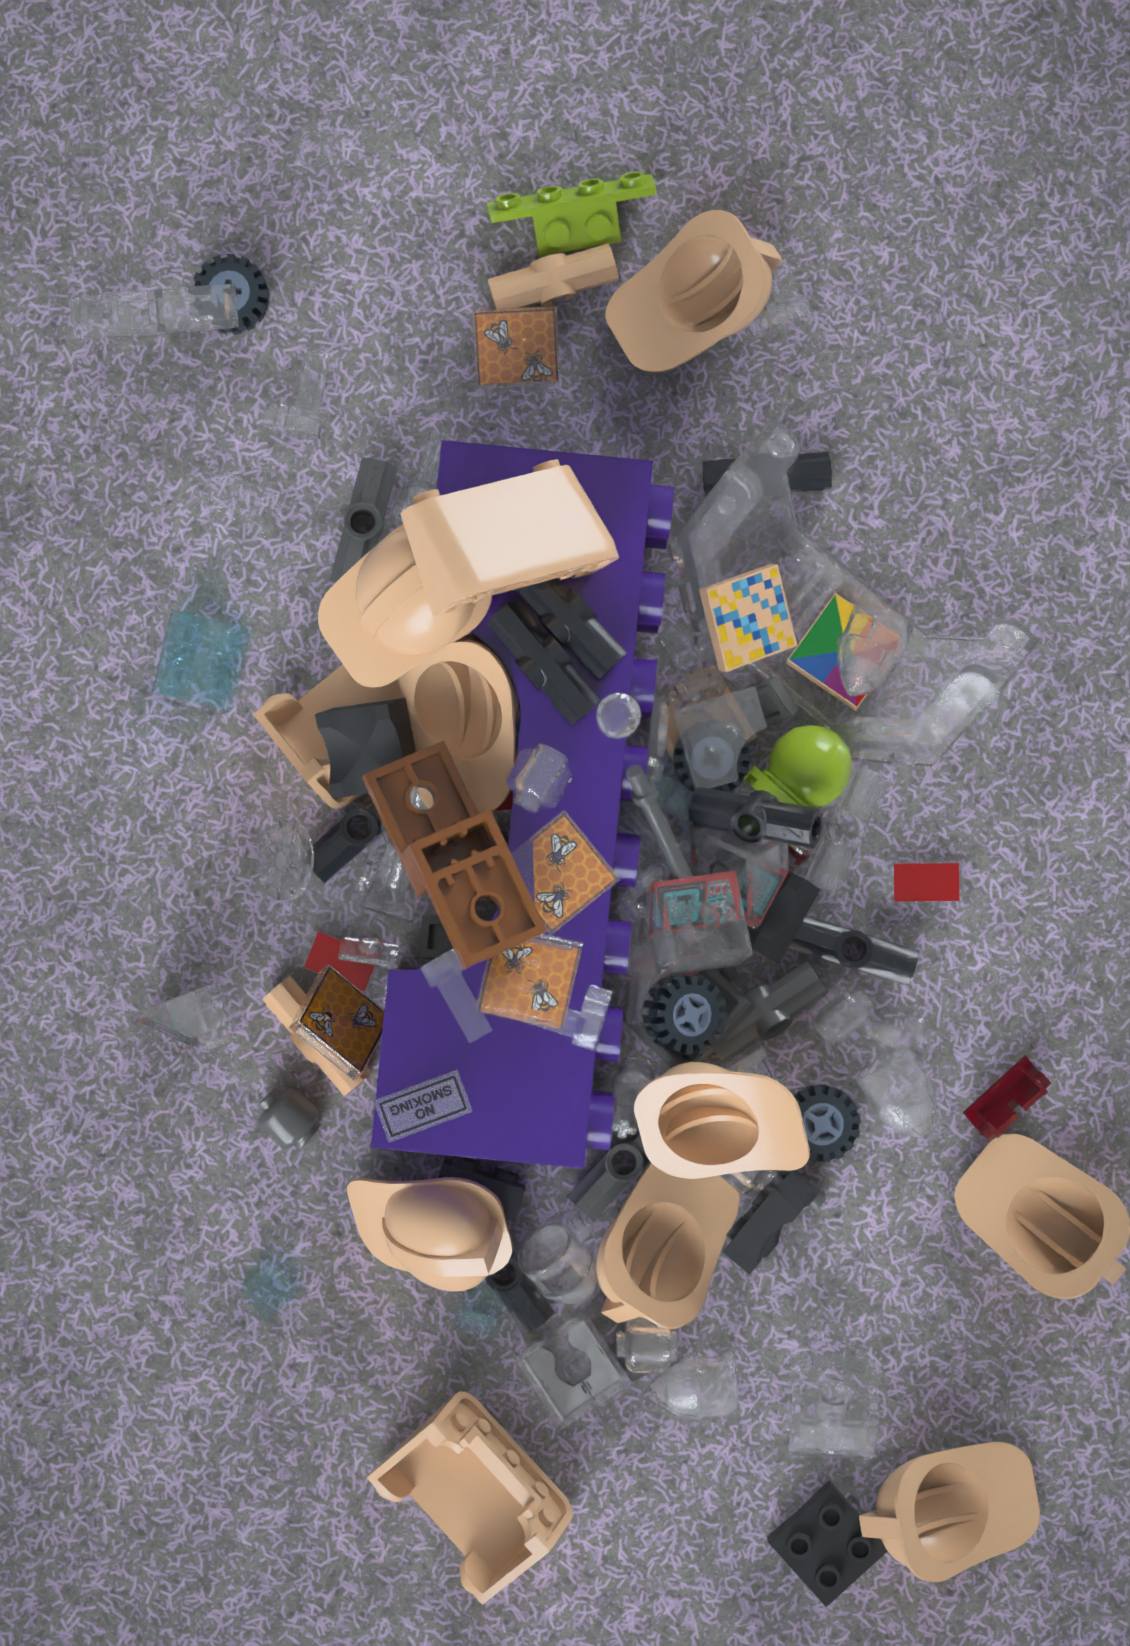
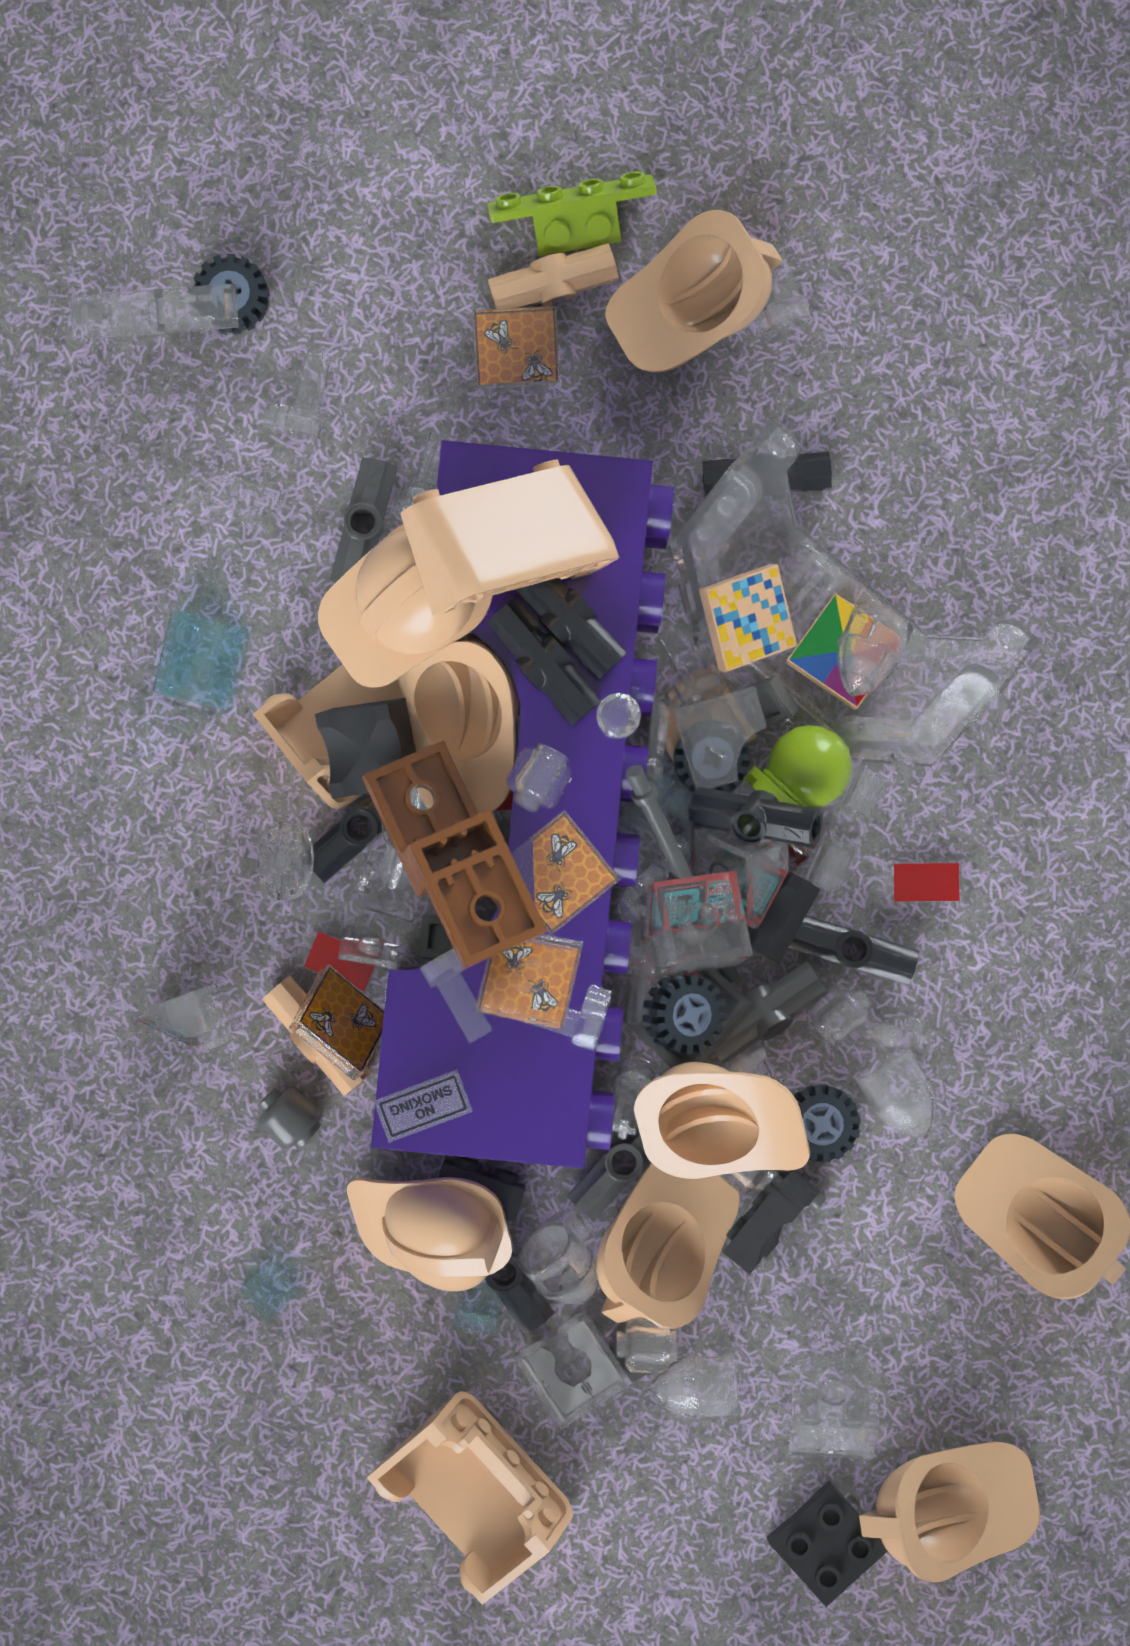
dark red hinge [962,1055,1052,1141] -> none

